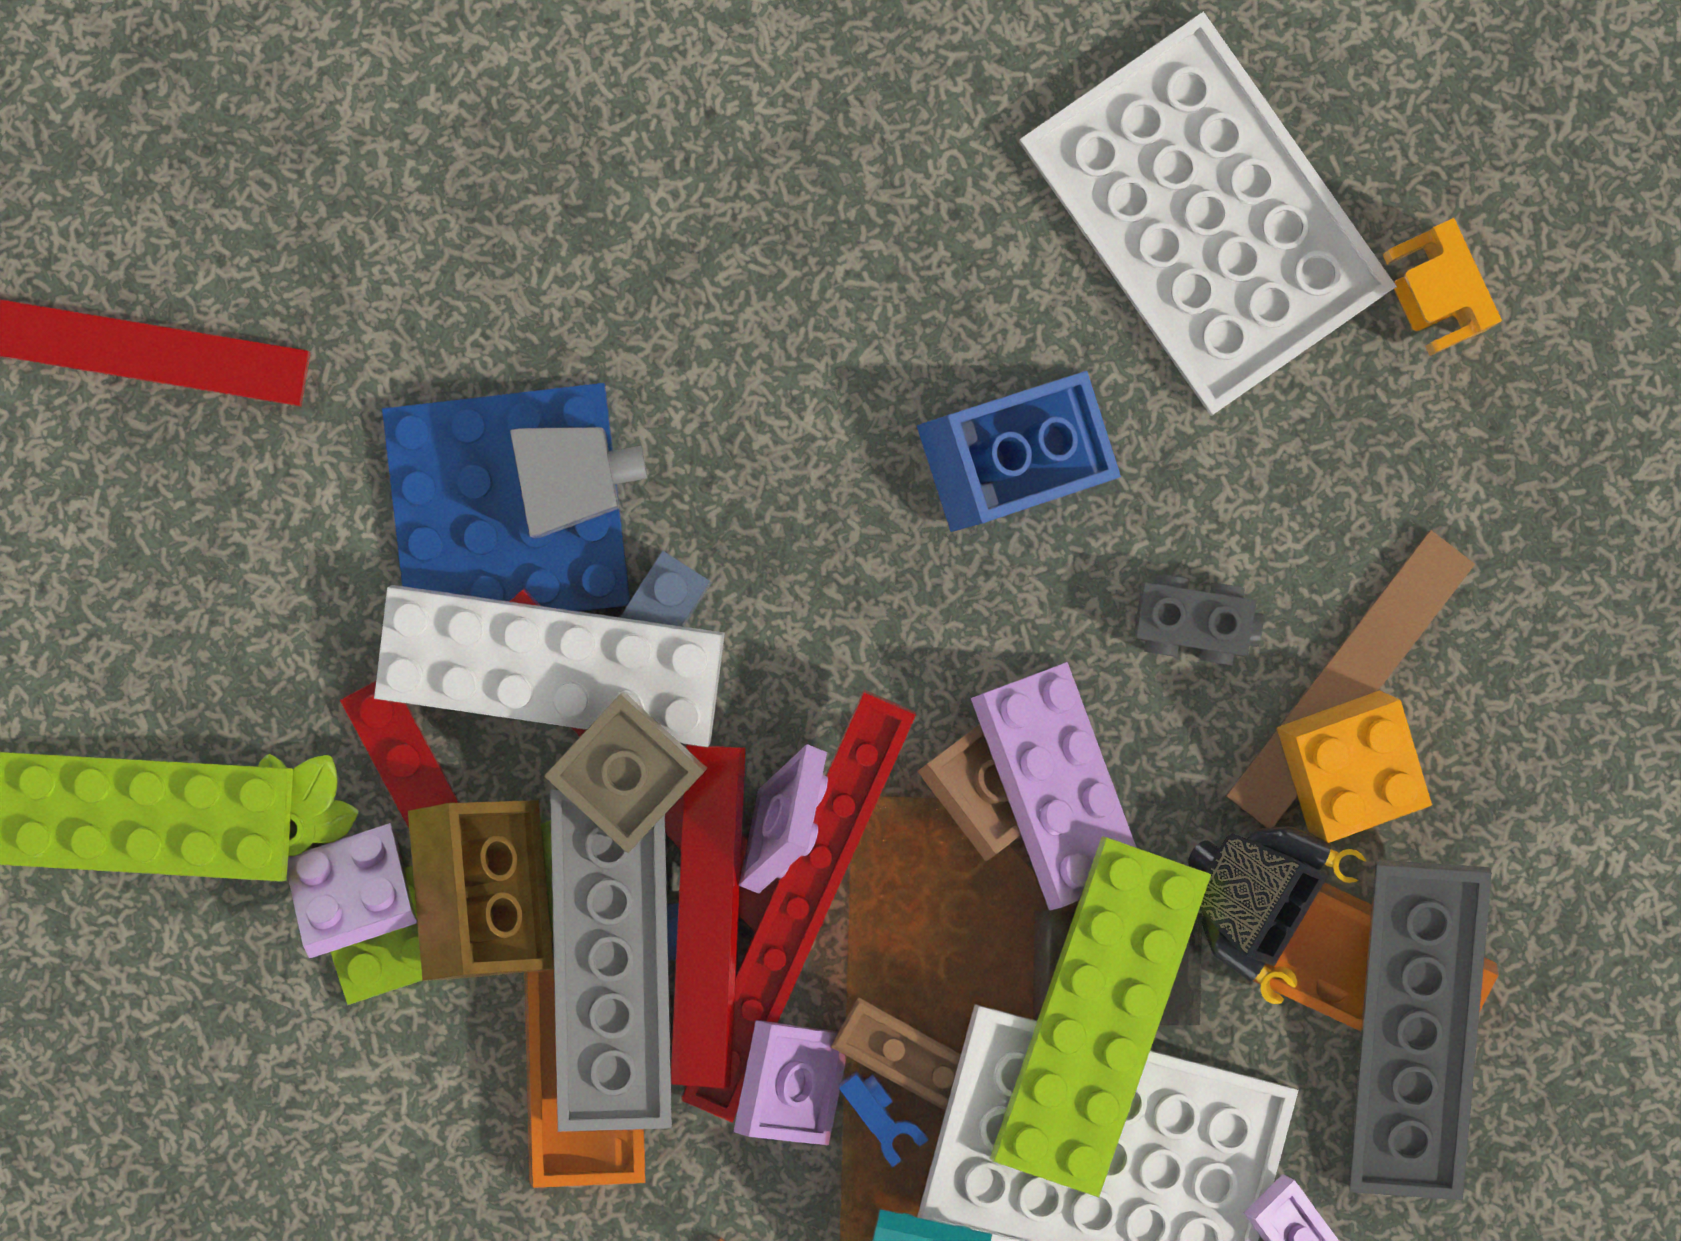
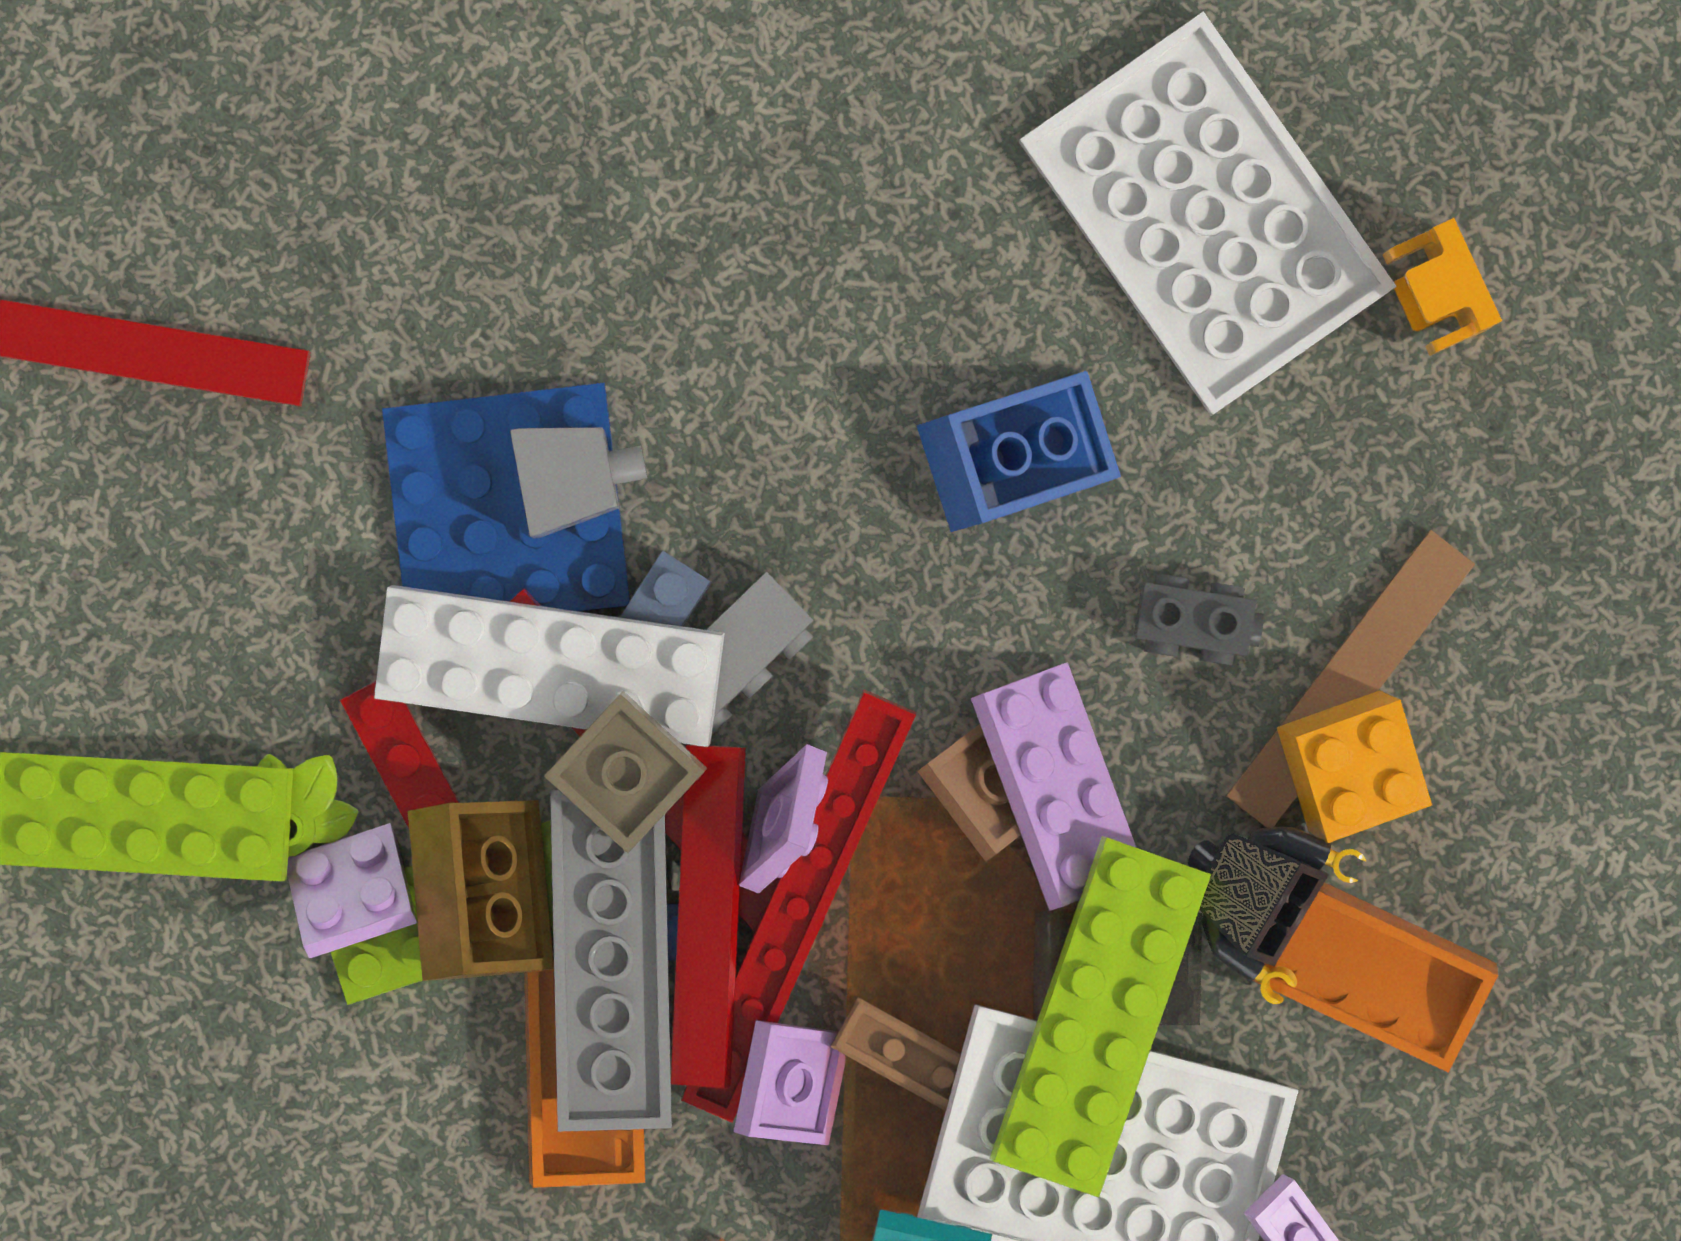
blue plate [839,1070,929,1167] -> none
dark grey plate [1348,859,1492,1200] -> none
none -> light grey brick [707,572,814,735]

